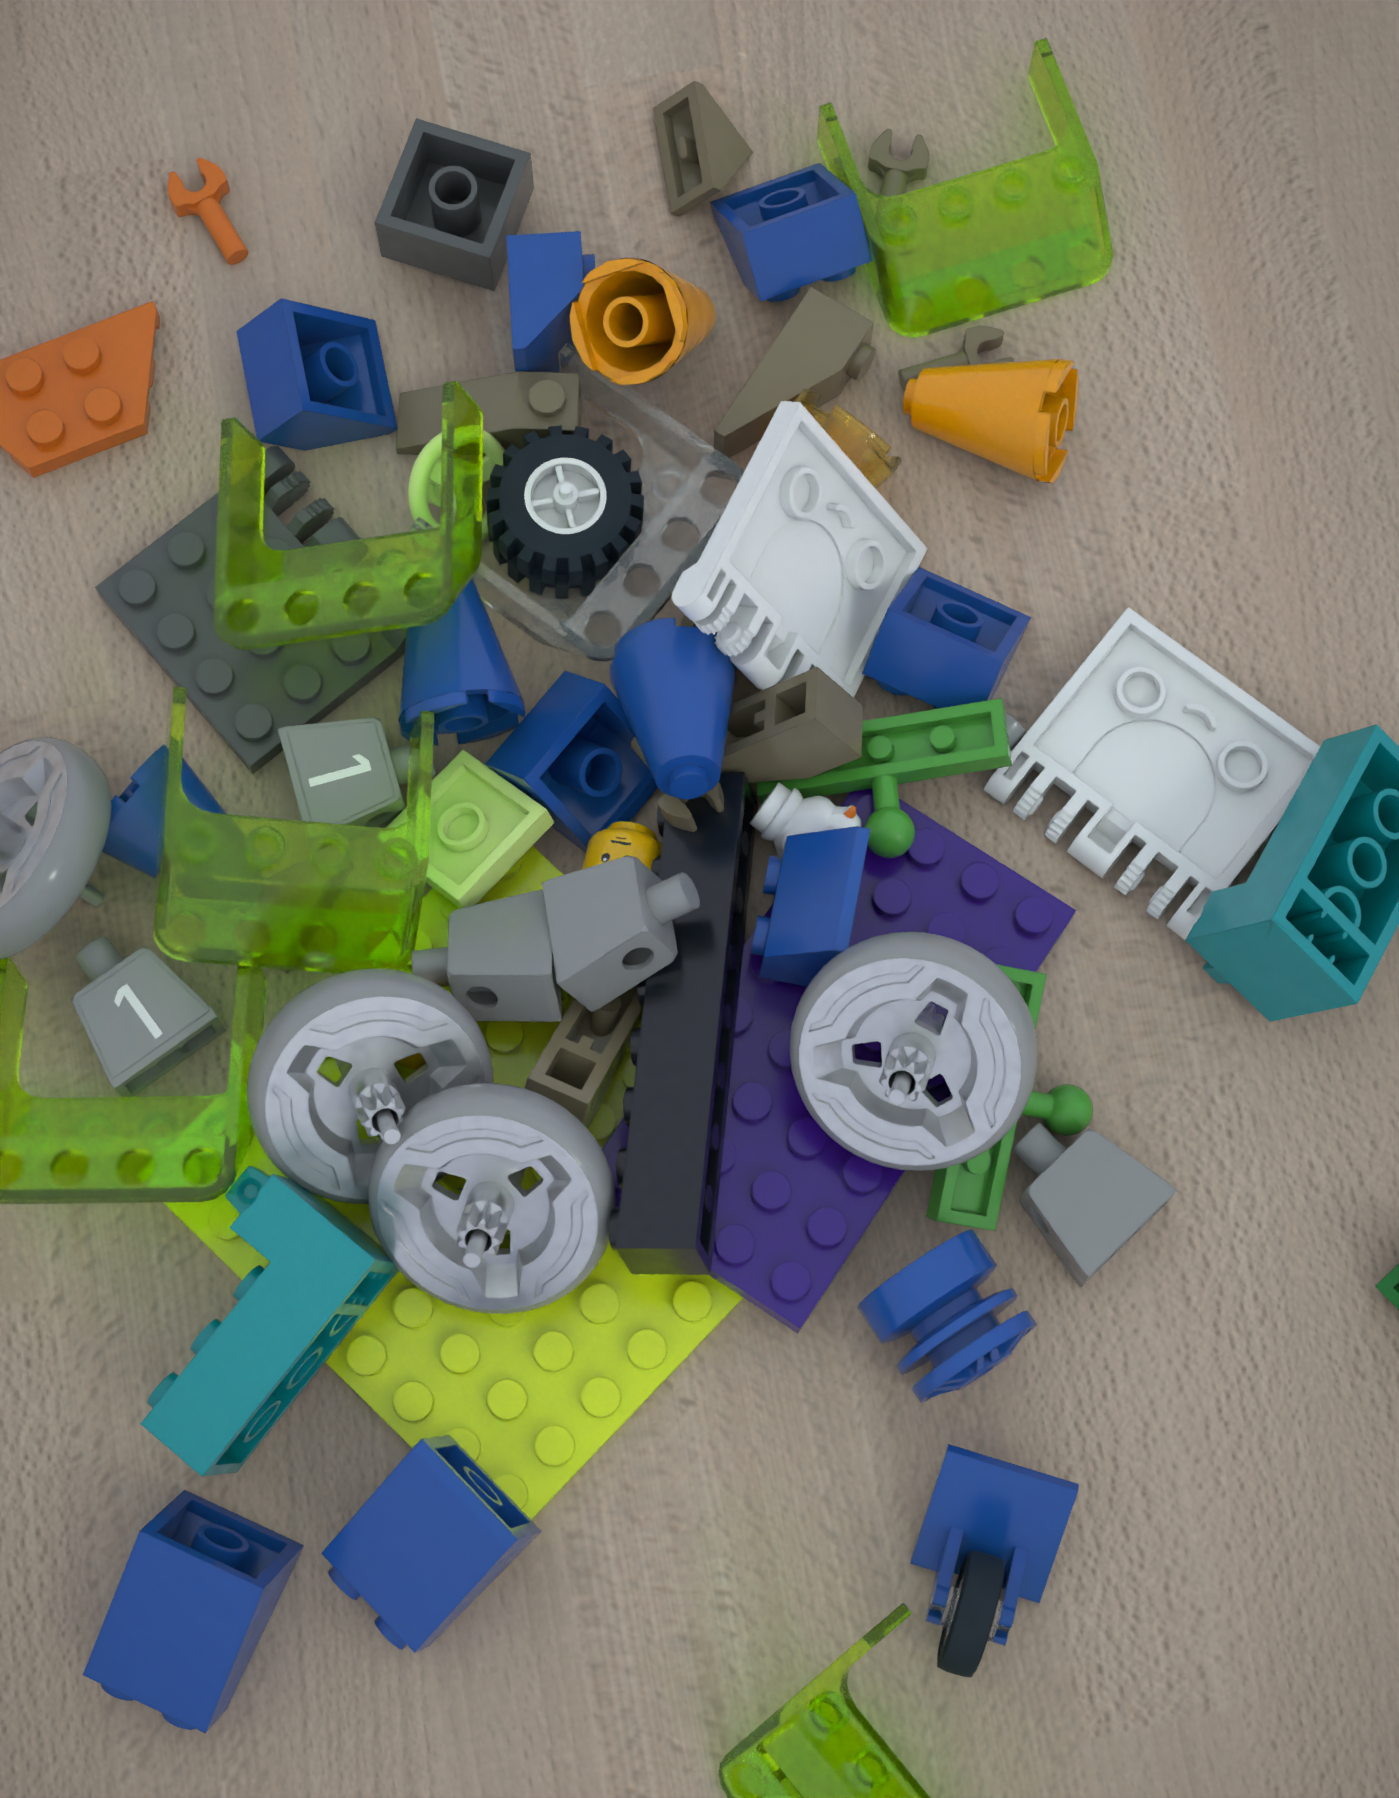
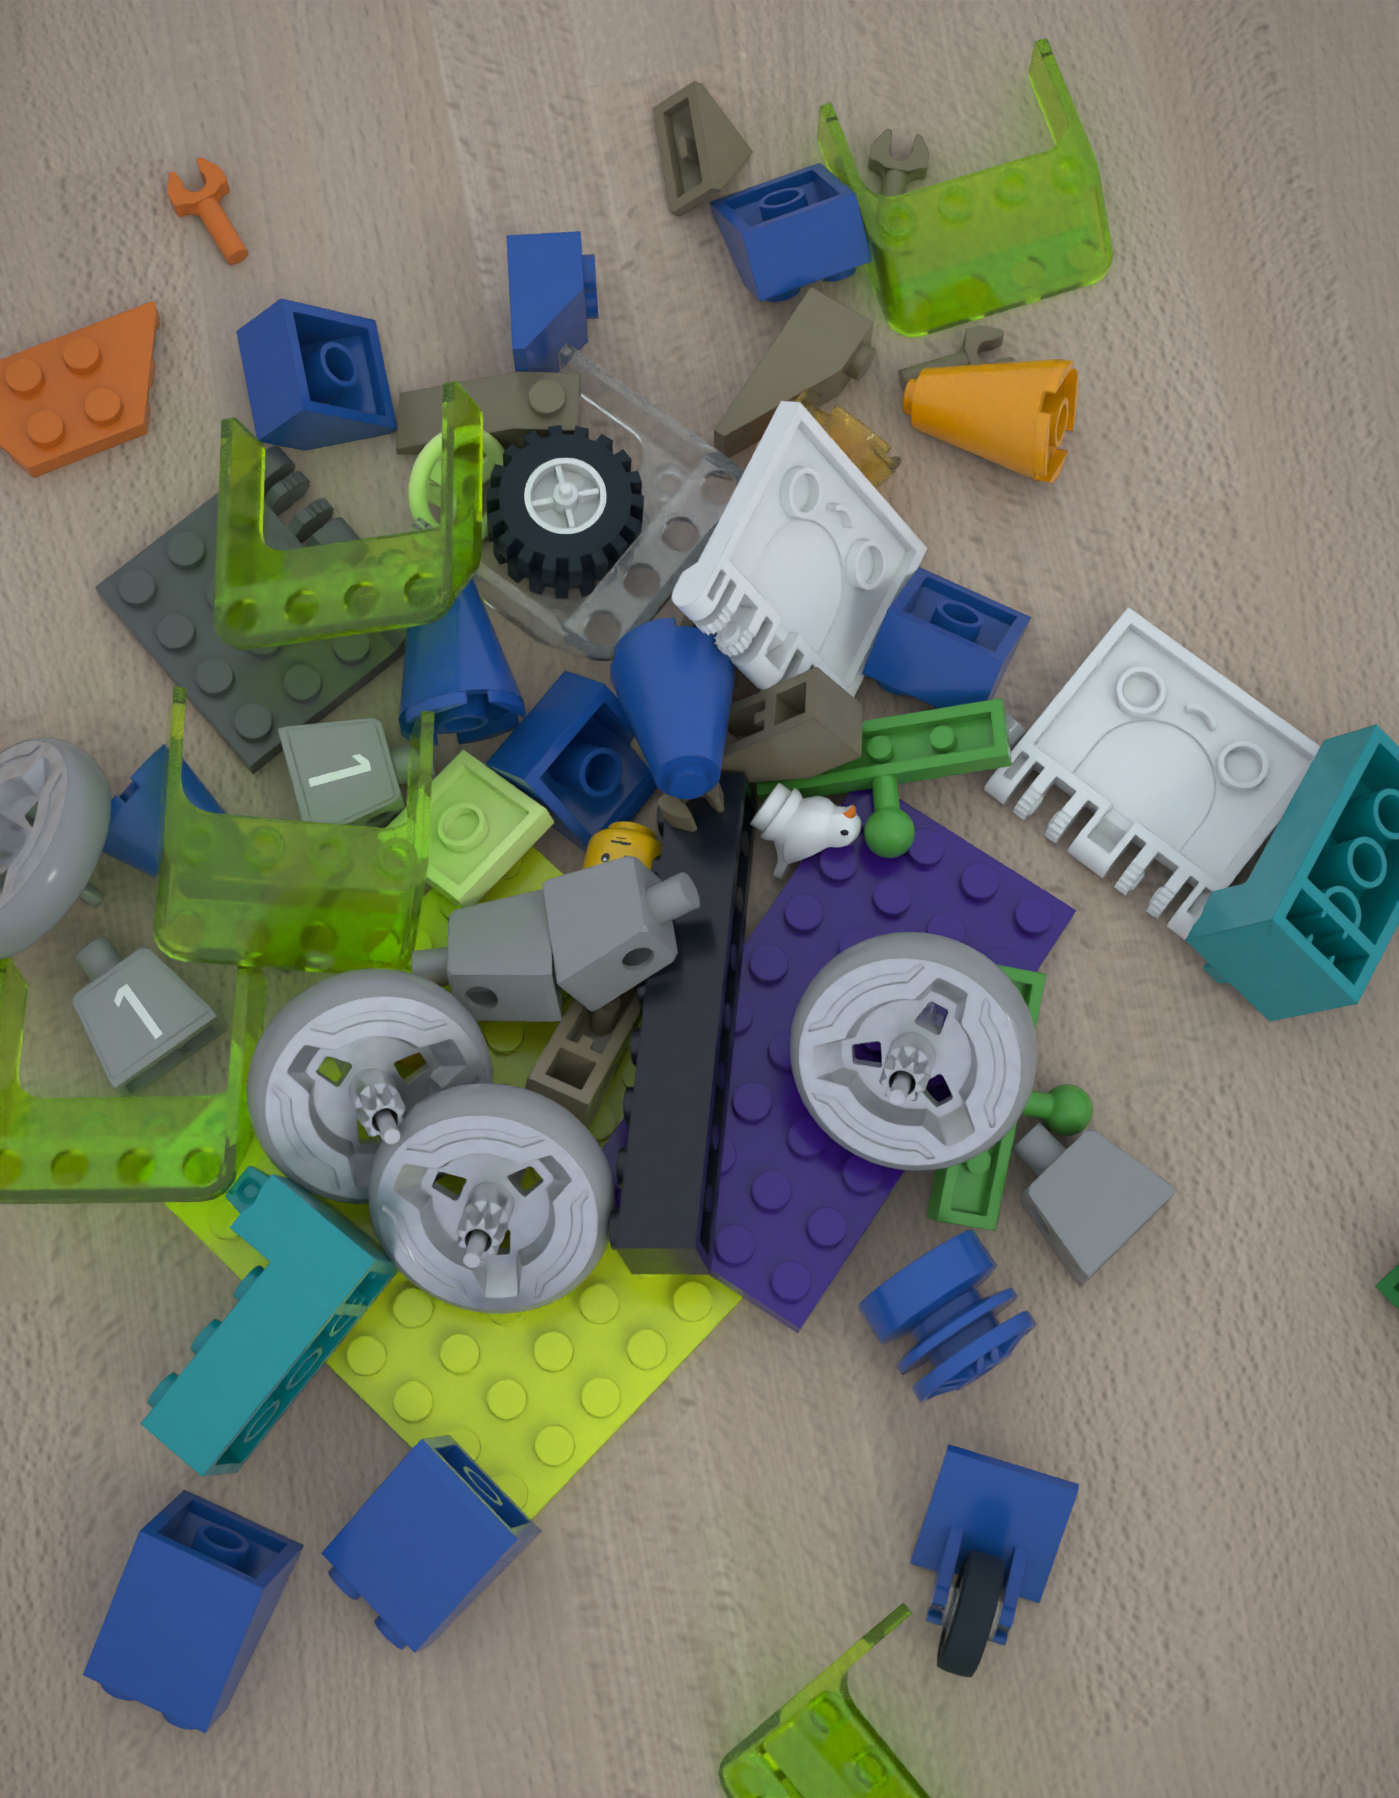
dark grey brick [375,118,534,291] -> none
light orange cone [569,258,715,385] -> none
blue slope [750,826,870,987] -> none

